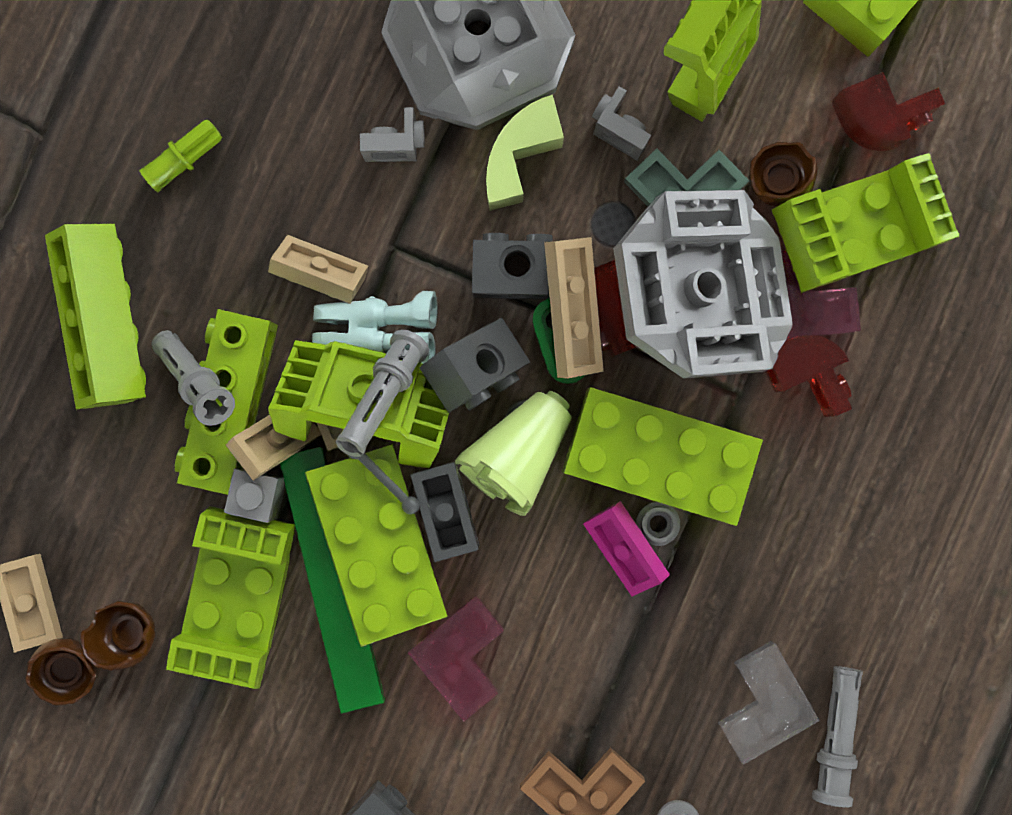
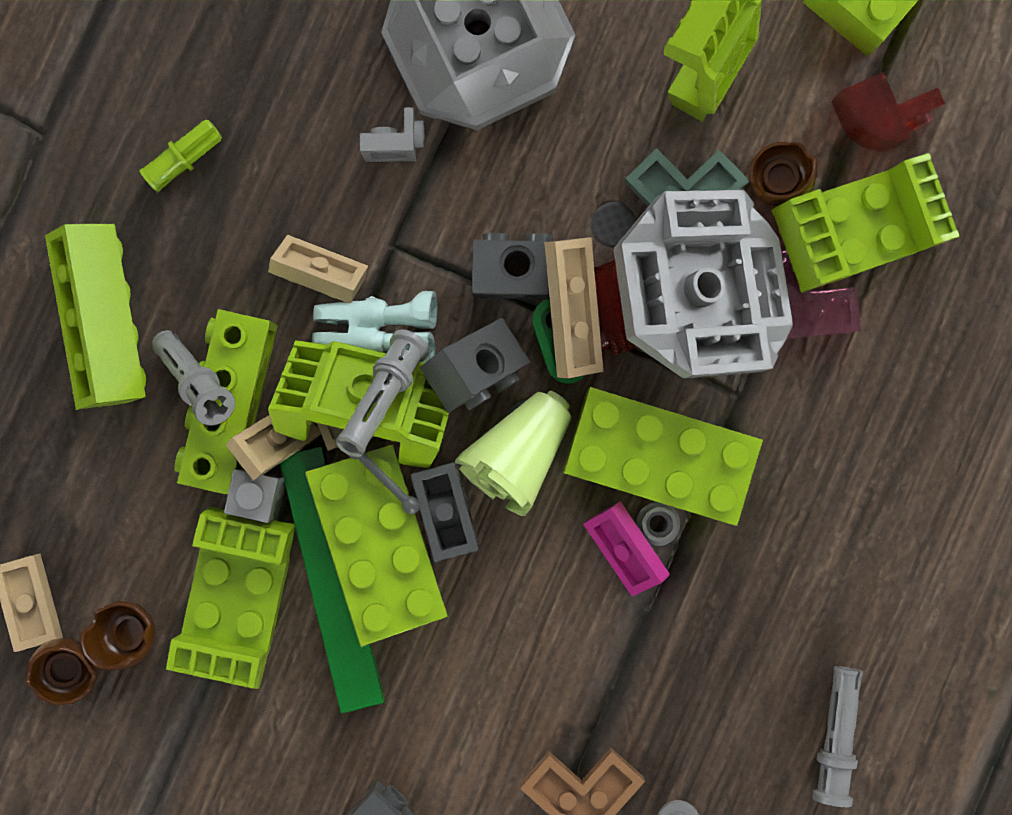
clear pink plate [408,594,504,722] -> none
yellowish green brick [486,95,564,211] -> none
light grey bracket [592,86,651,161] -> none
clear plate [718,641,820,765] -> none
clear red brick [765,335,852,417] -> none

